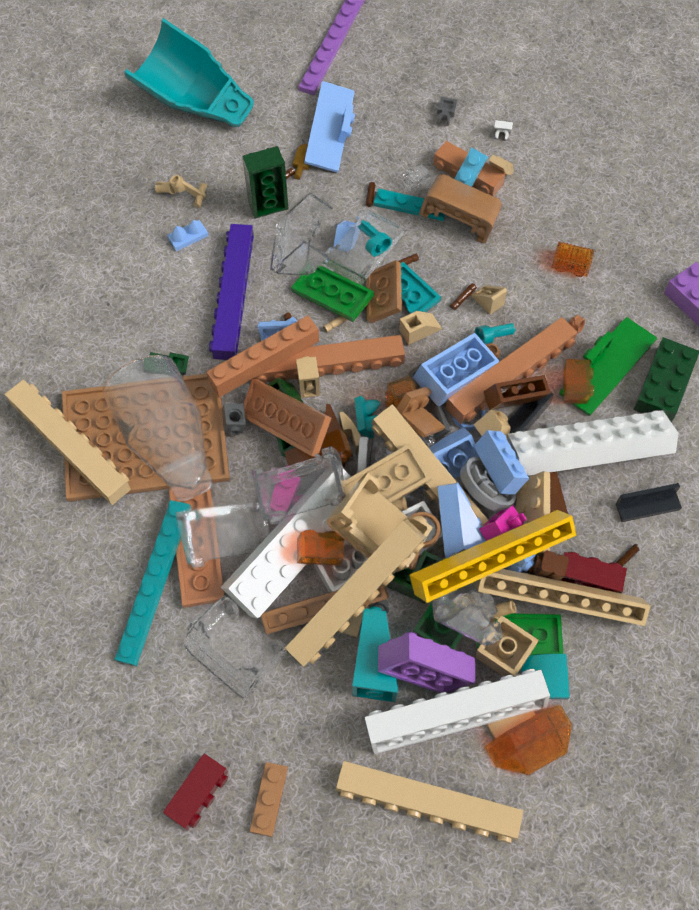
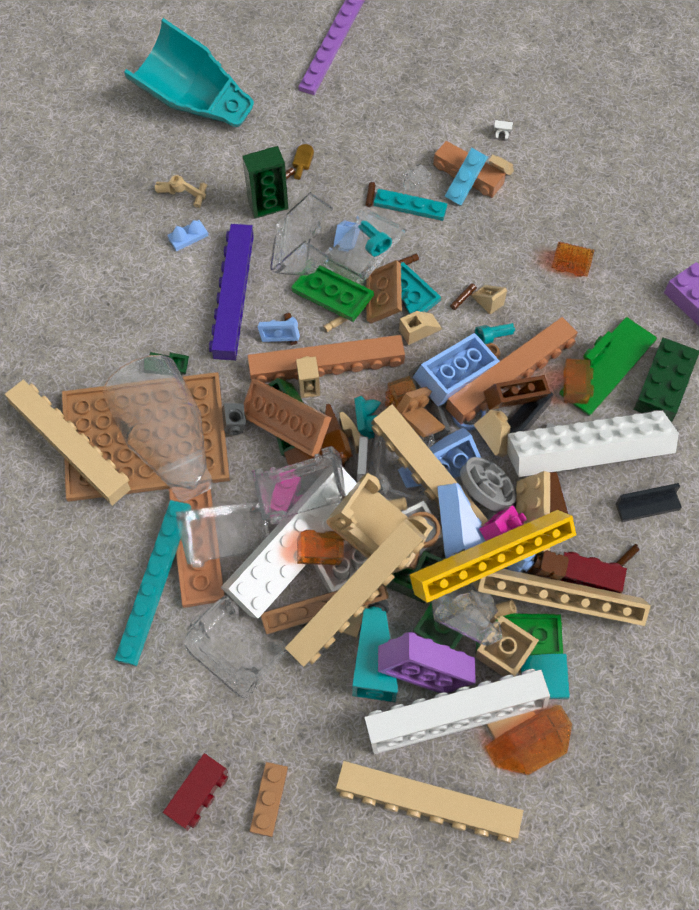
nougat brick [207,315,319,398] -> none
light blue bracket [304,81,355,173] -> none
tan plate [337,443,432,503] -> none
medium nougat windscreen [419,174,502,244] -> none
flat silver plate [437,97,458,126] -> none
light blue brick [474,430,529,494] -> none
nougat plate [569,315,585,333] -> none

